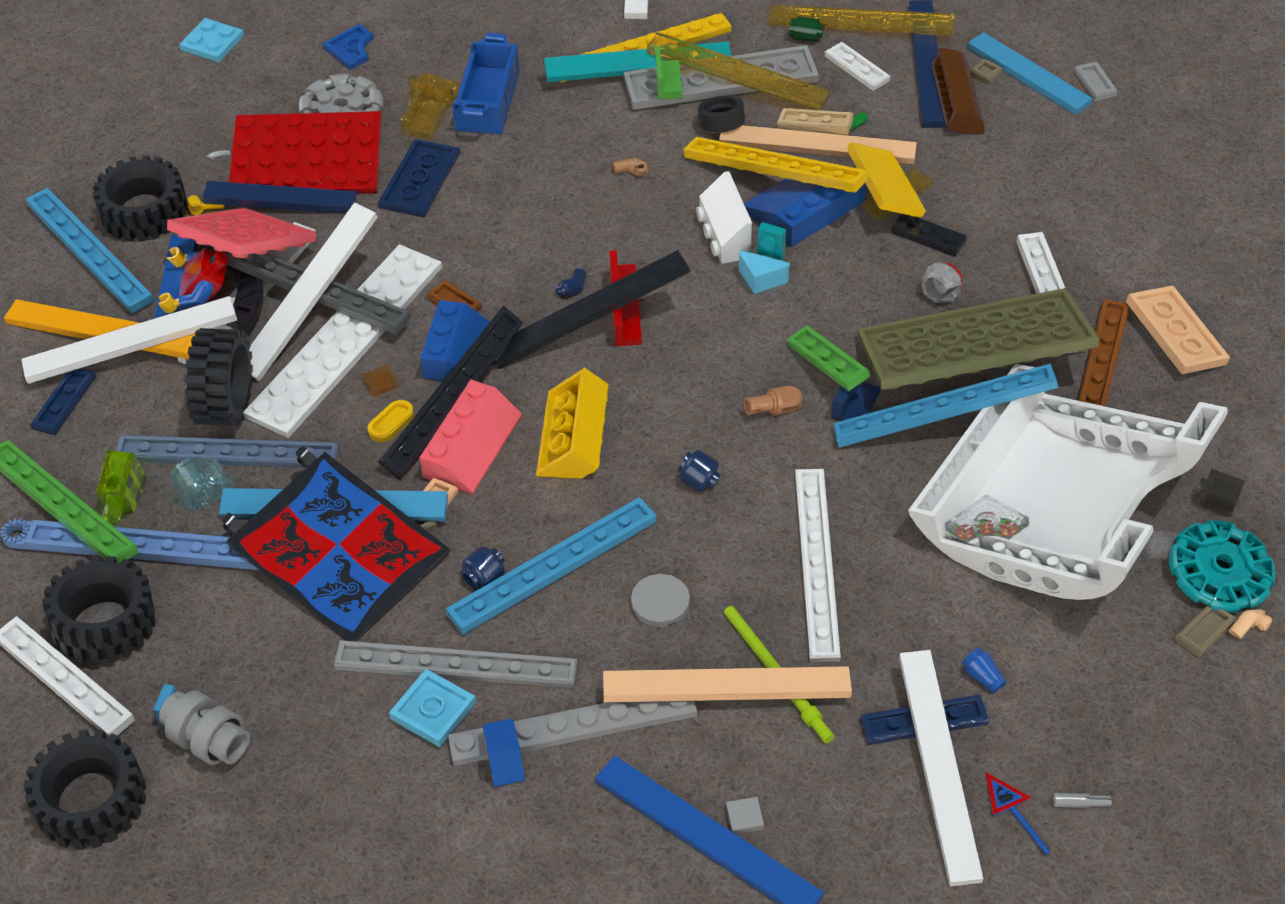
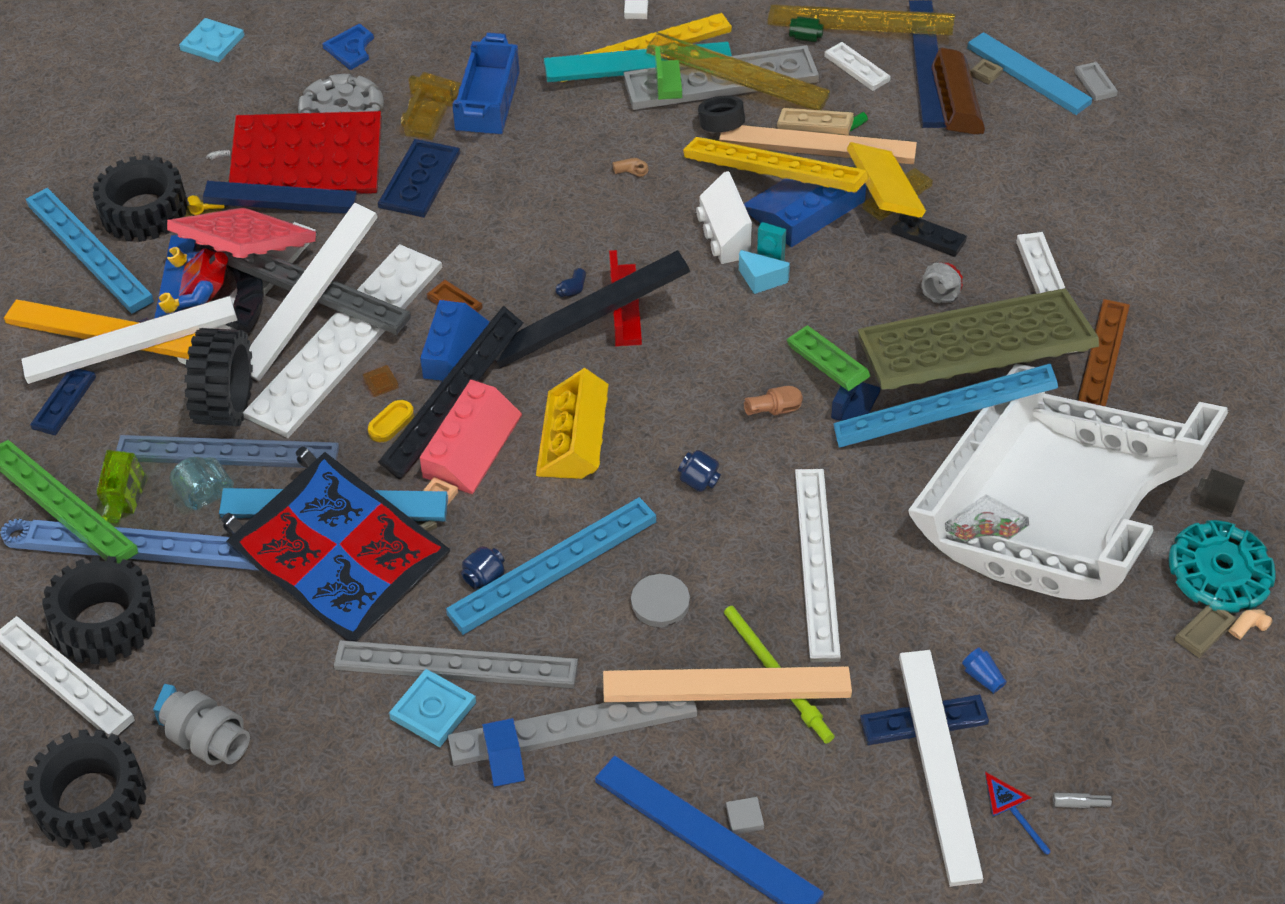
light nougat plate [1126,286,1230,374] -> none

